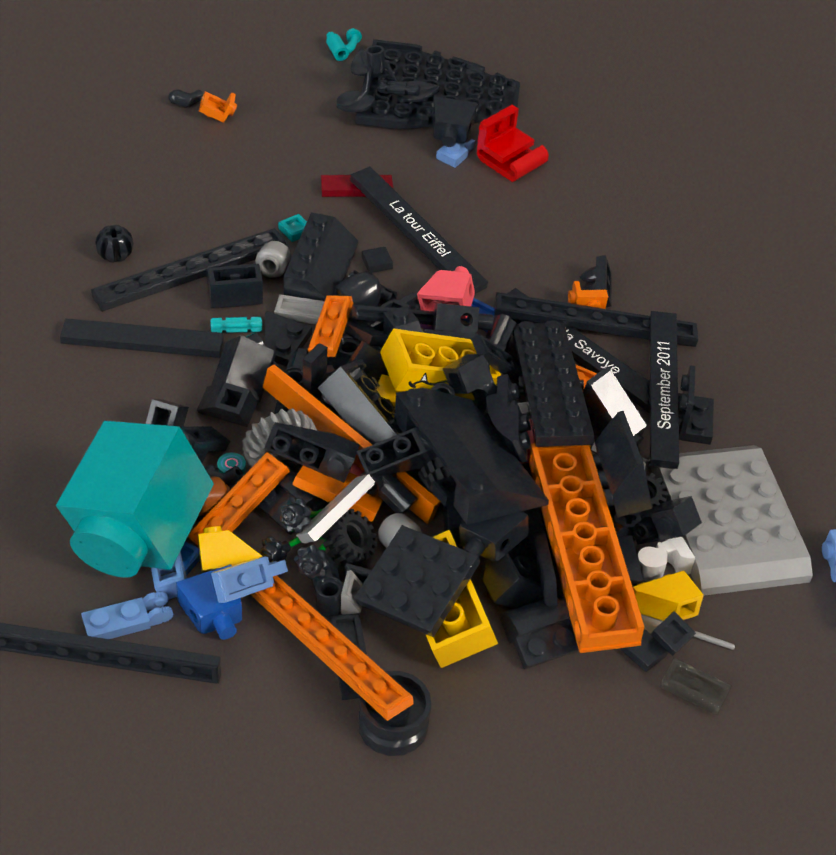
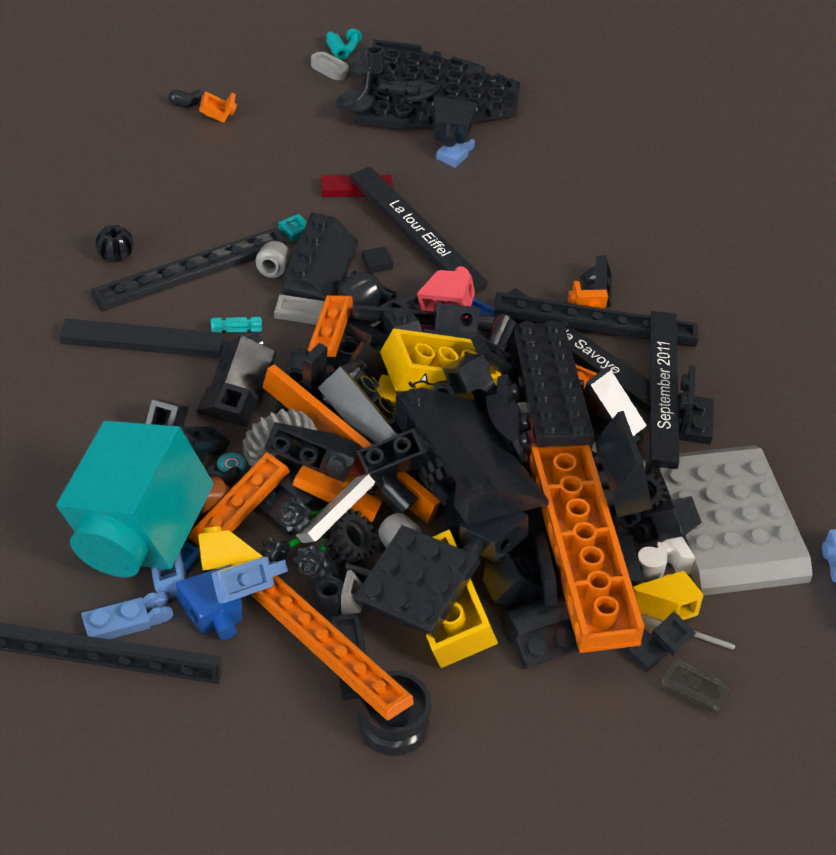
black slope [205,264,263,308] -> none
black wing [265,311,312,366] -> none
red piece [477,105,549,182] -> none
none -> light grey tile [311,52,349,80]

